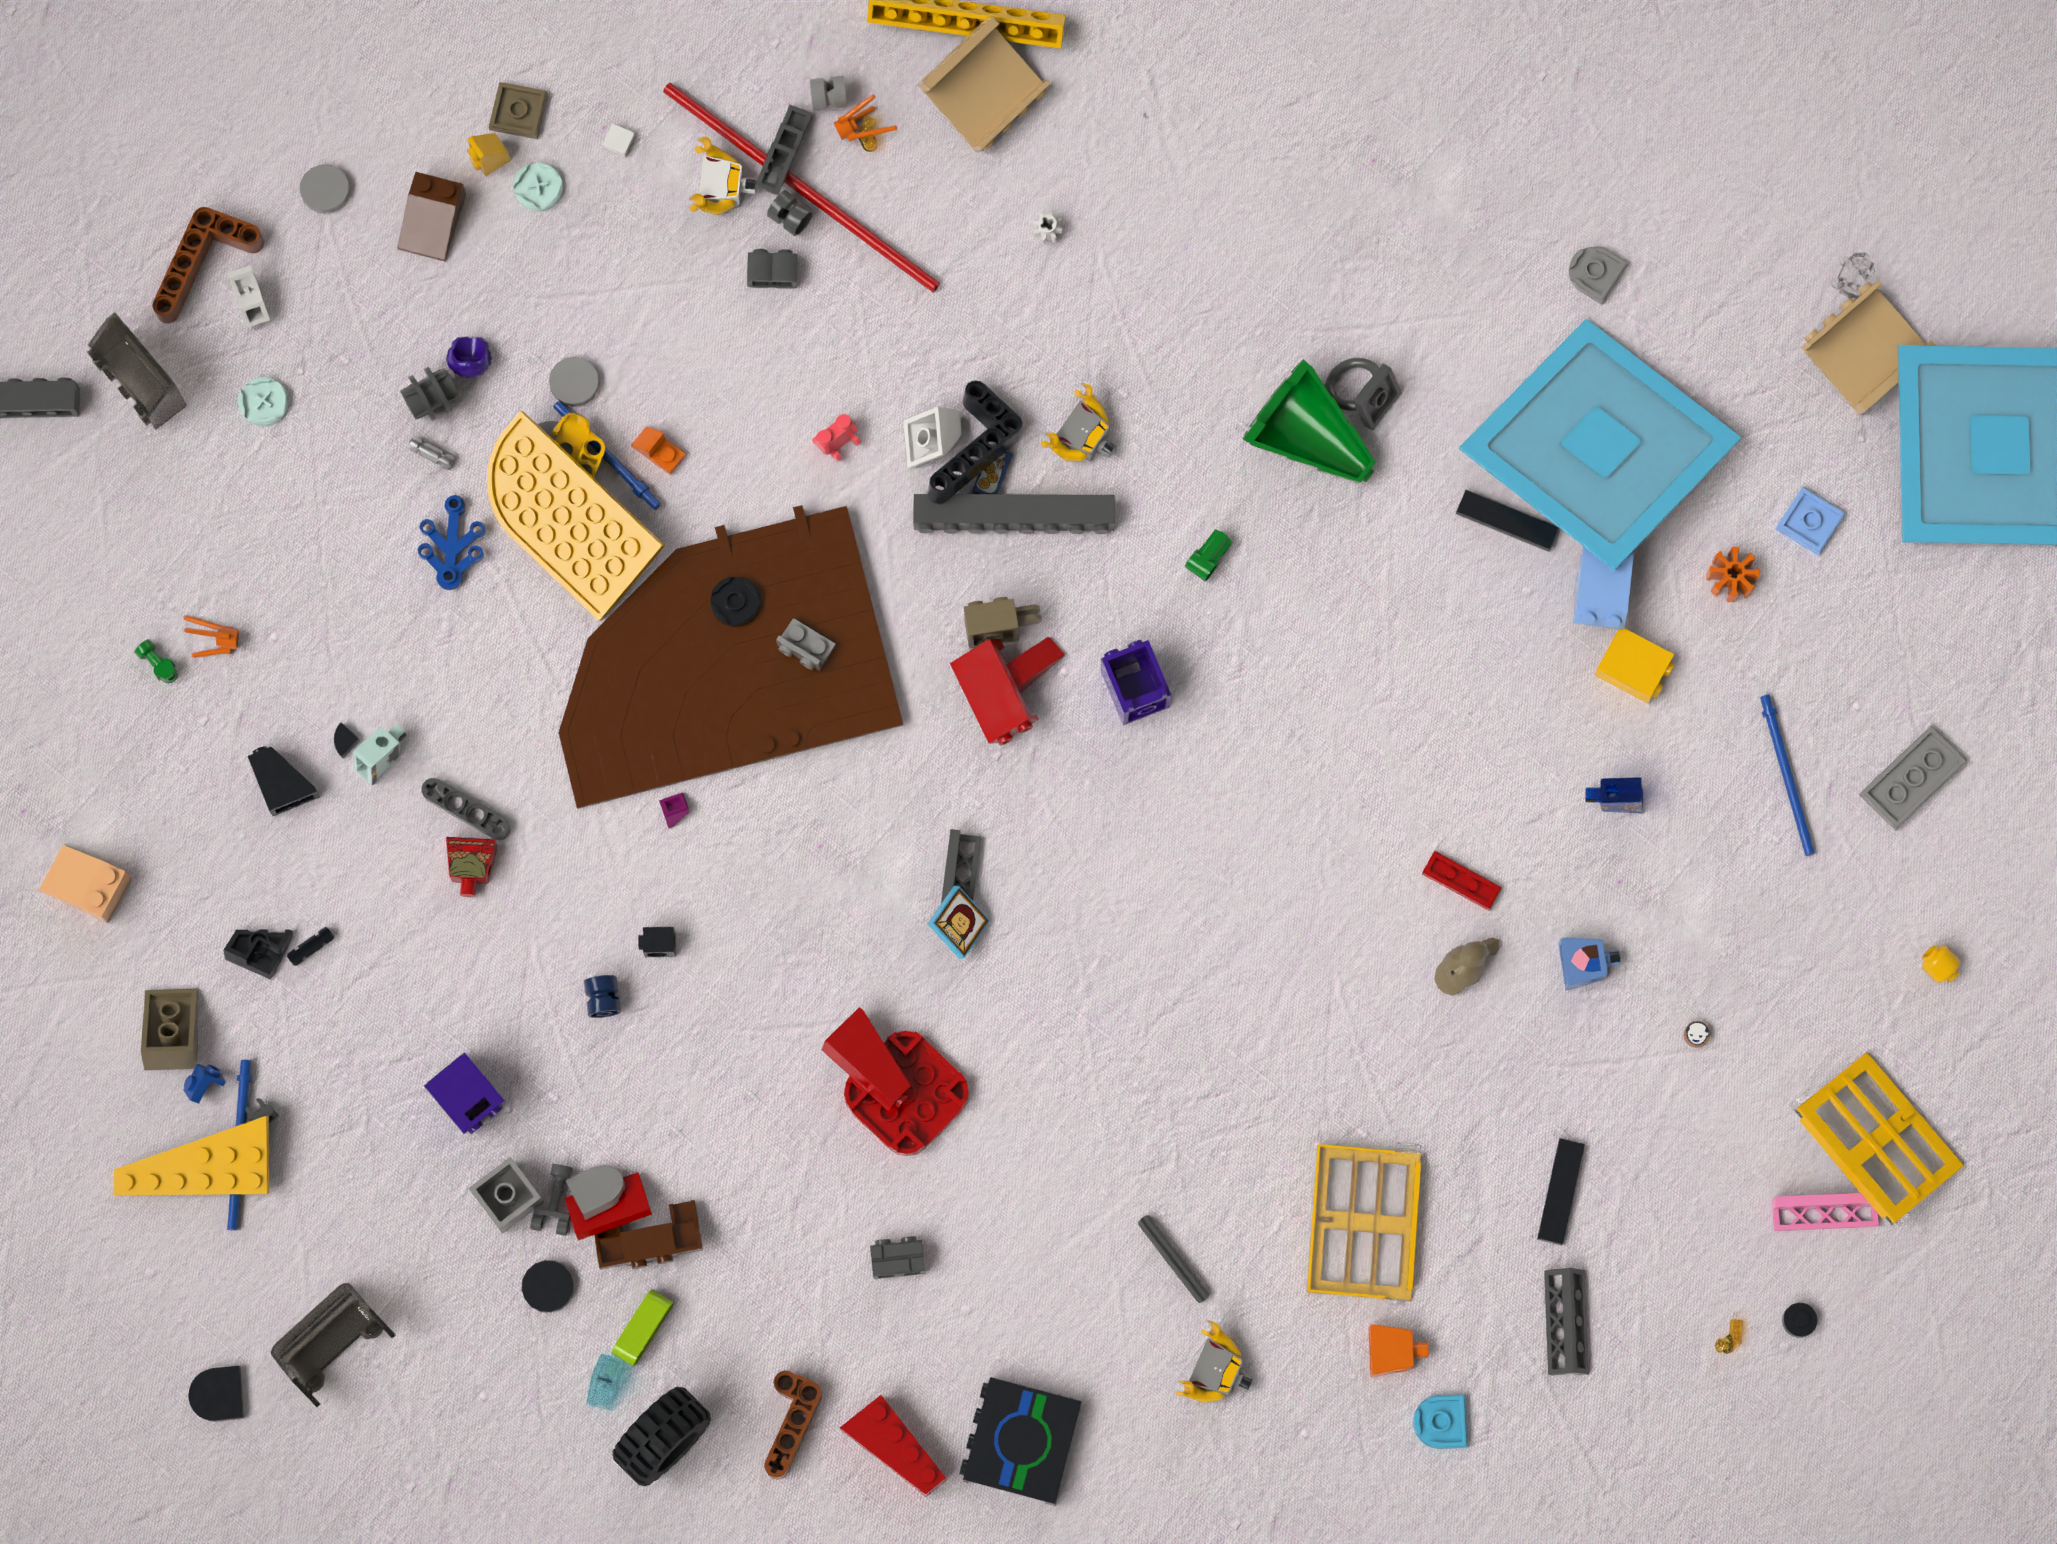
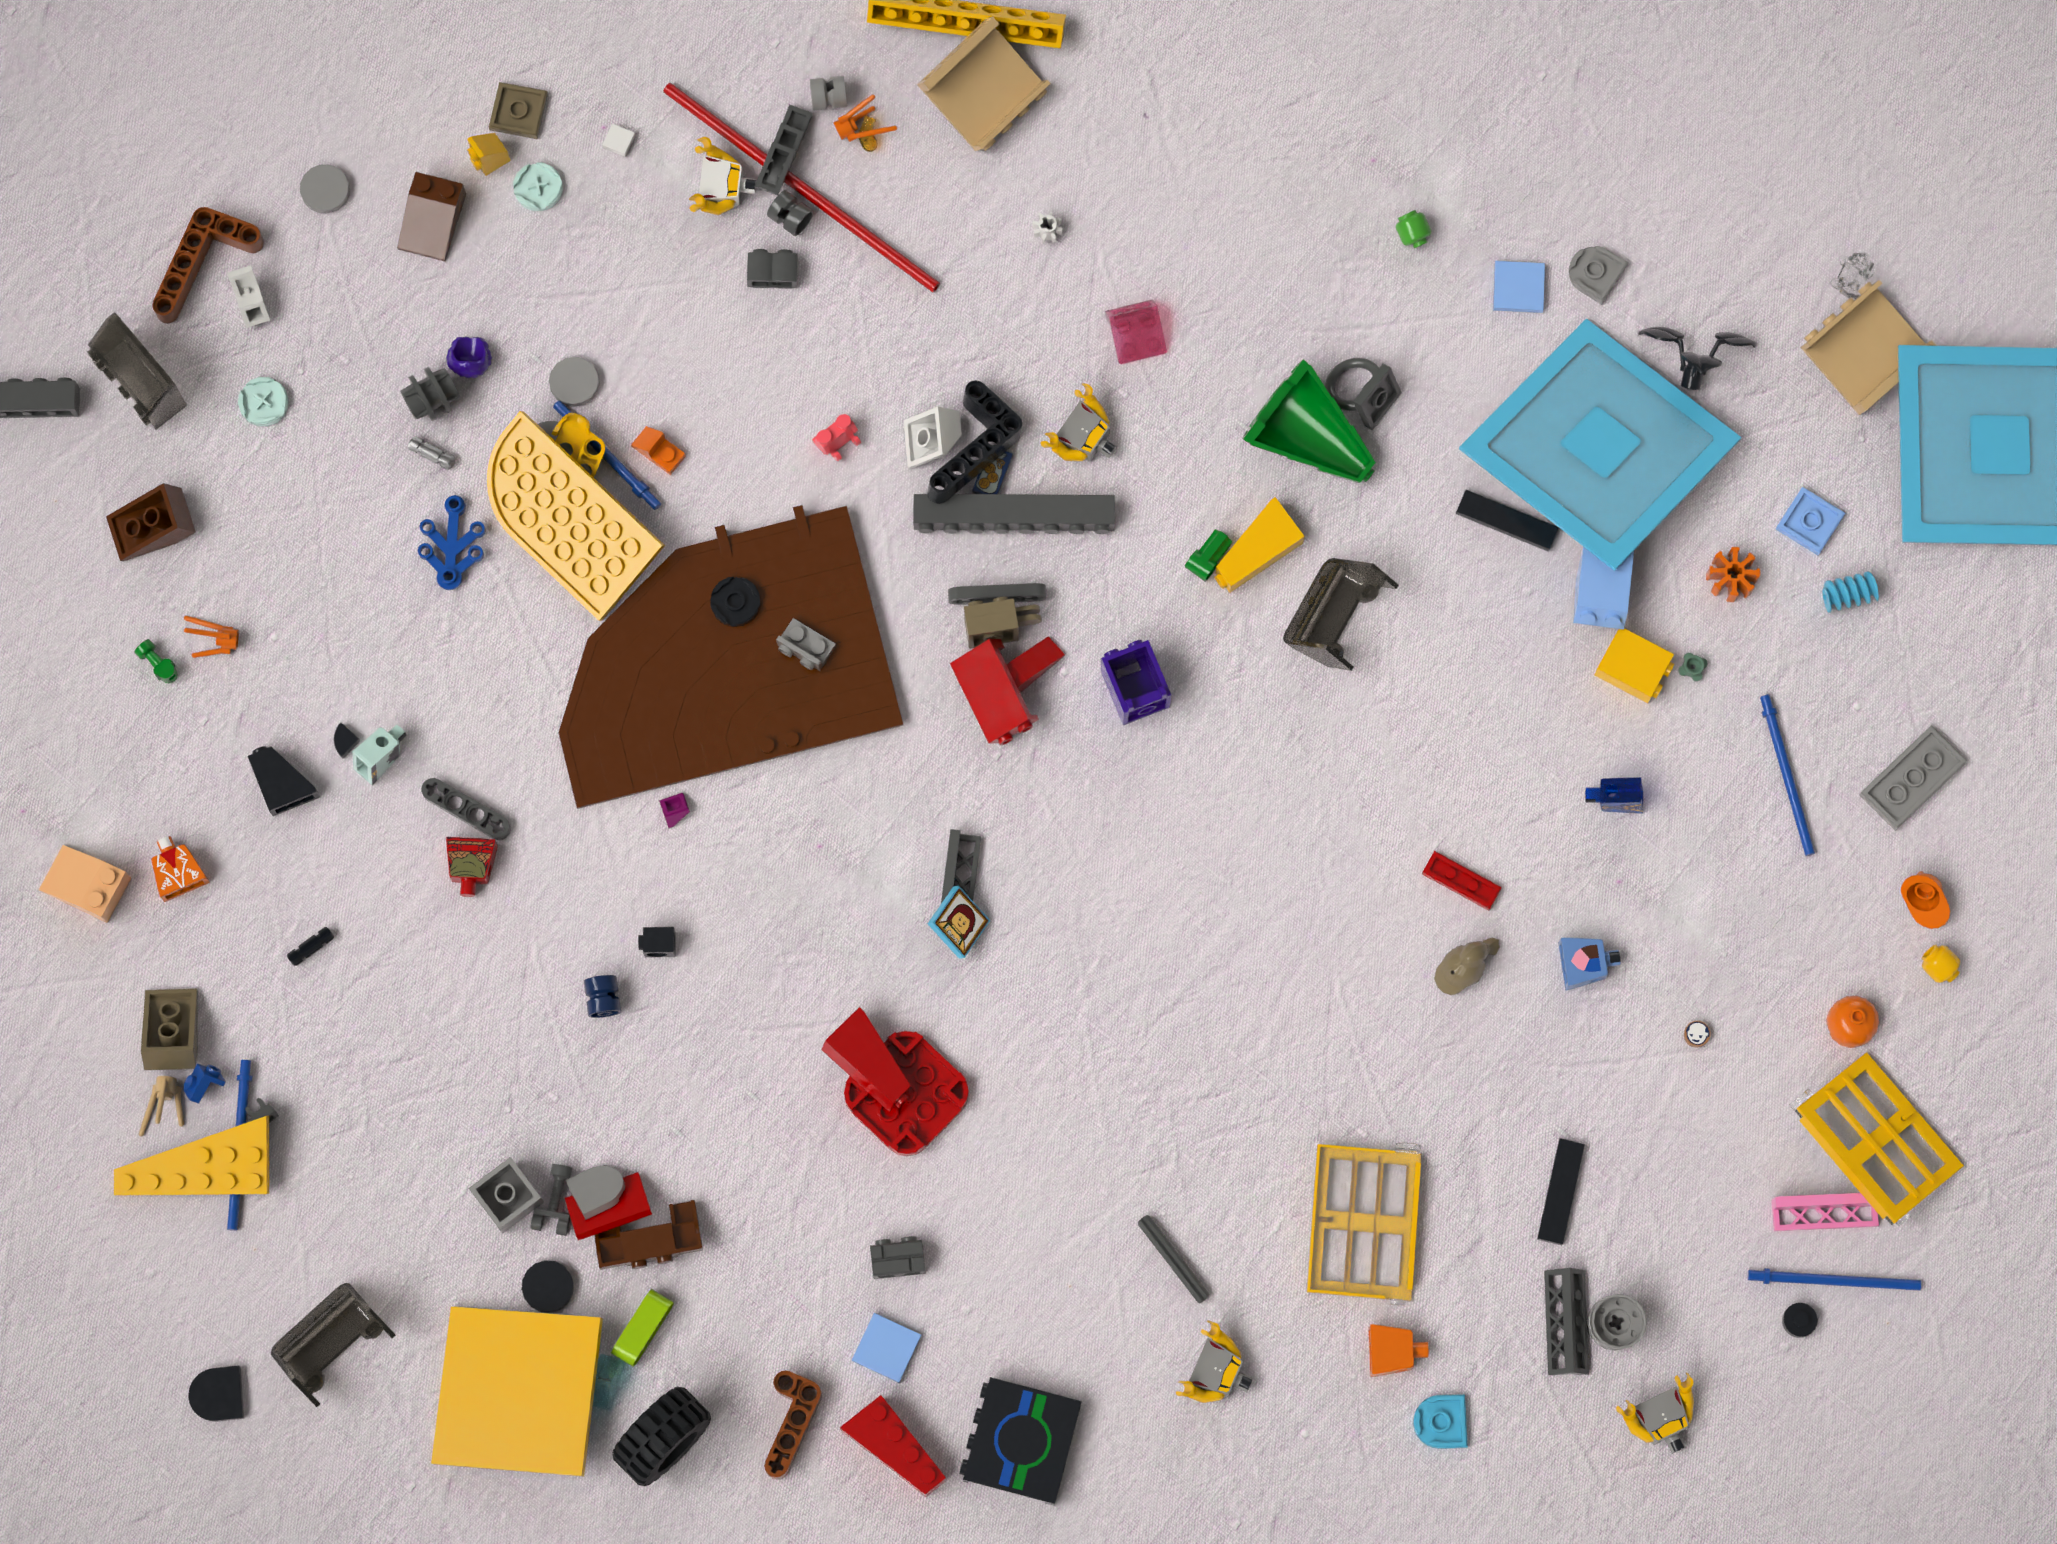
black slope [223,929,293,979] -> none
dark purple container [423,1052,505,1134] -> none
clear yellow arm [1715,1319,1743,1354] -> none
none -> reddish brown slope [106,483,196,561]
none -> tan plant [139,1076,184,1136]
none -> orange torso [151,836,210,902]
none -> yellow tile [431,1307,603,1477]
none -> light blue tile [852,1313,922,1383]
none -> dark grey beam [948,583,1047,605]
none -> clear pink bracket [1105,299,1167,364]
none -> yellow slope [1215,497,1305,593]
none -> clear smoke windscreen [1283,558,1399,671]
none -> bright green head [1395,210,1432,249]
none -> light blue tile [1493,261,1545,313]
none -> light grey wheel [1587,1294,1647,1351]
none -> torso [1616,1372,1694,1454]
none -> black plant [1638,327,1757,390]
none -> sand green plate [1678,653,1708,682]
none -> blue bar [1747,1268,1921,1291]
none -> medium azure piece [1822,571,1879,613]
none -> orange cylinder [1826,996,1879,1048]
none -> orange piece [1901,871,1950,929]

